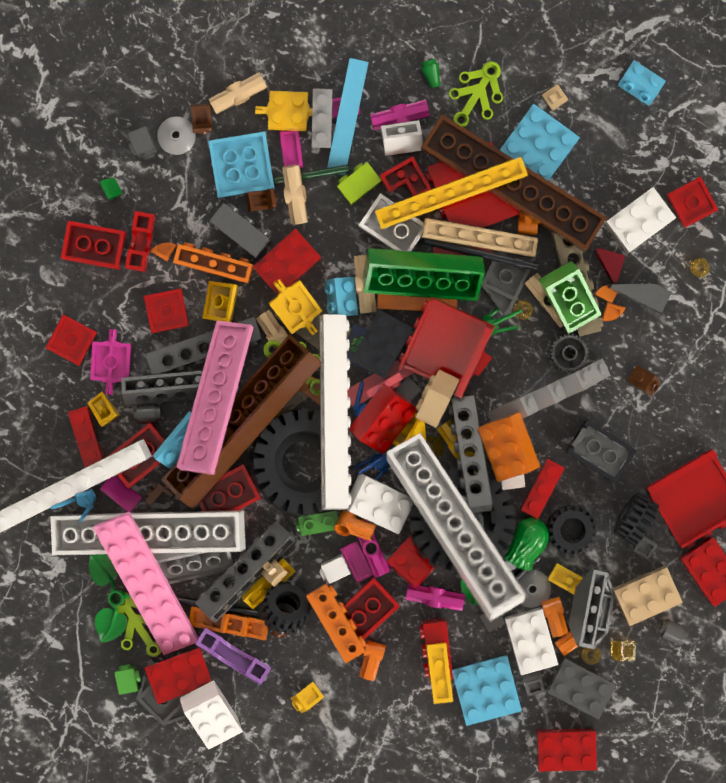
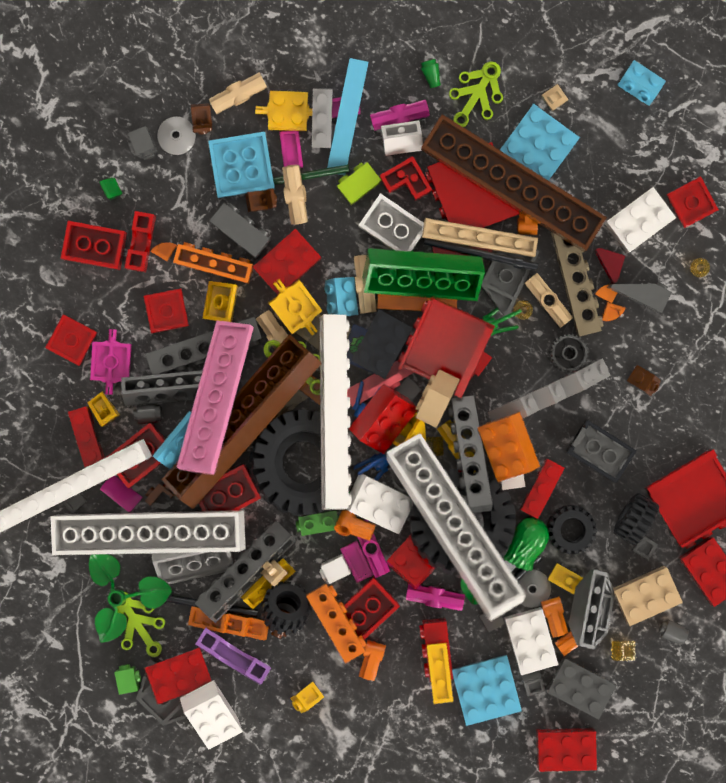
dark azure plant [51,489,96,522] -> none
bright pink plate [93,512,199,655] -> none
yellow plate [375,157,528,229] -> none
bright green slope [538,261,602,334] -> none
clear yellow plate [581,647,601,665] -> none

